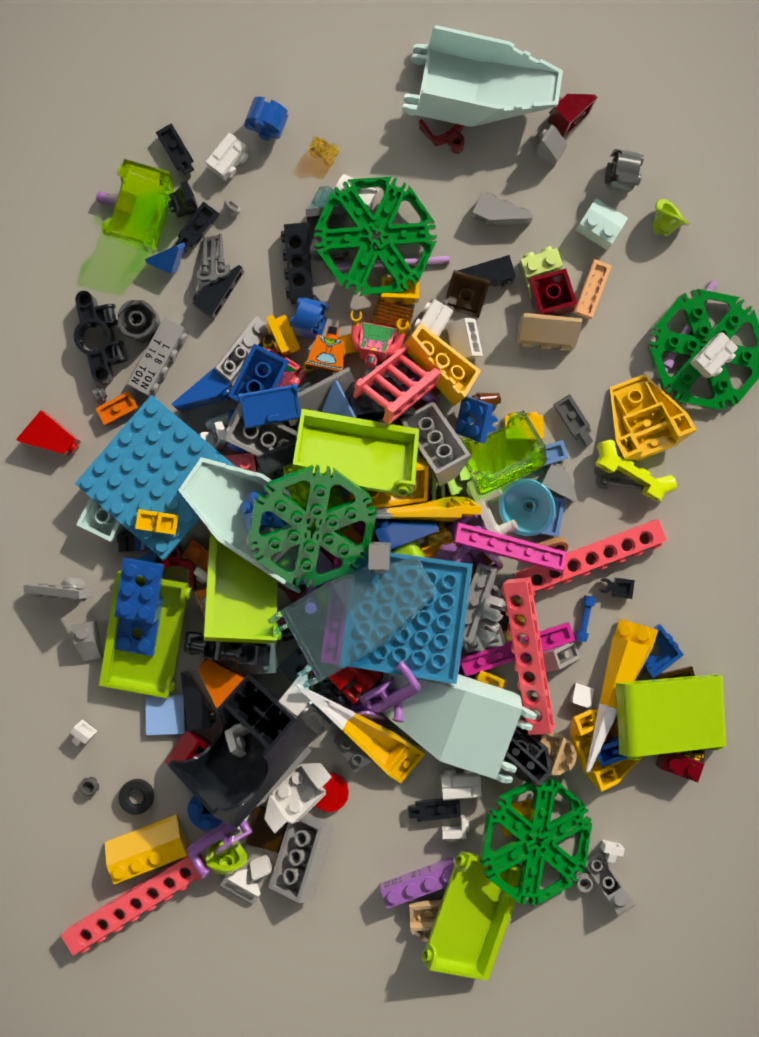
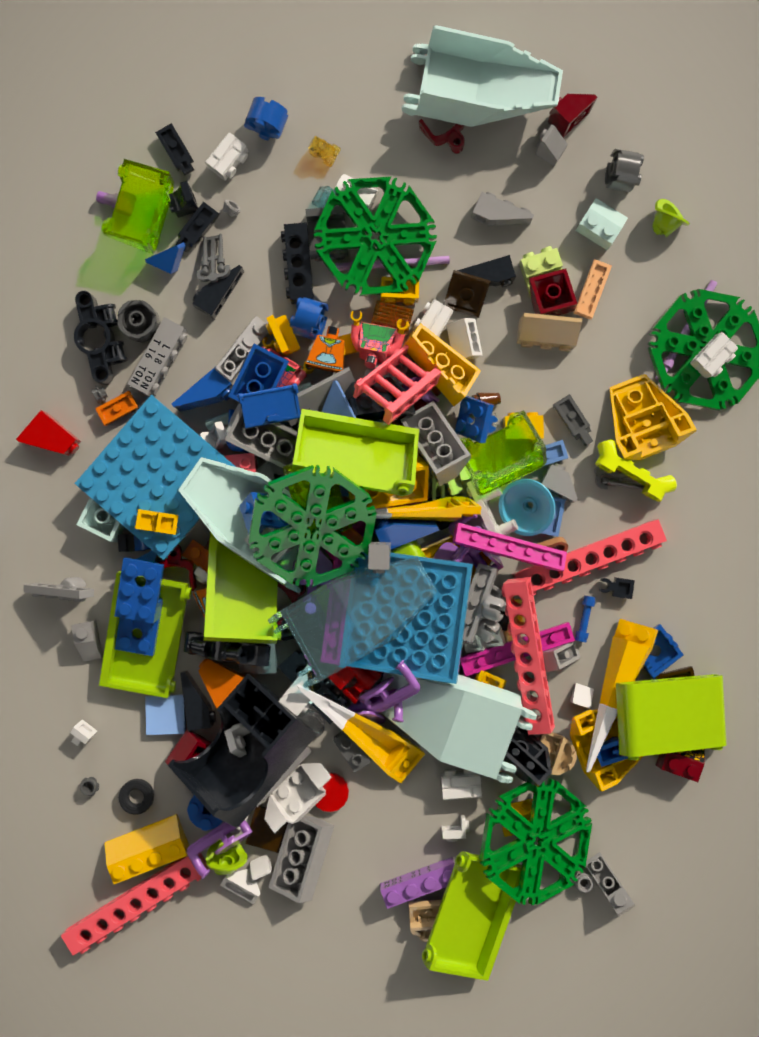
black slope [256,438,297,475] -> none
black hinge [407,798,461,822] -> none
clear yellow plate [428,521,452,547] -> none
white tile [600,840,625,864] -> none

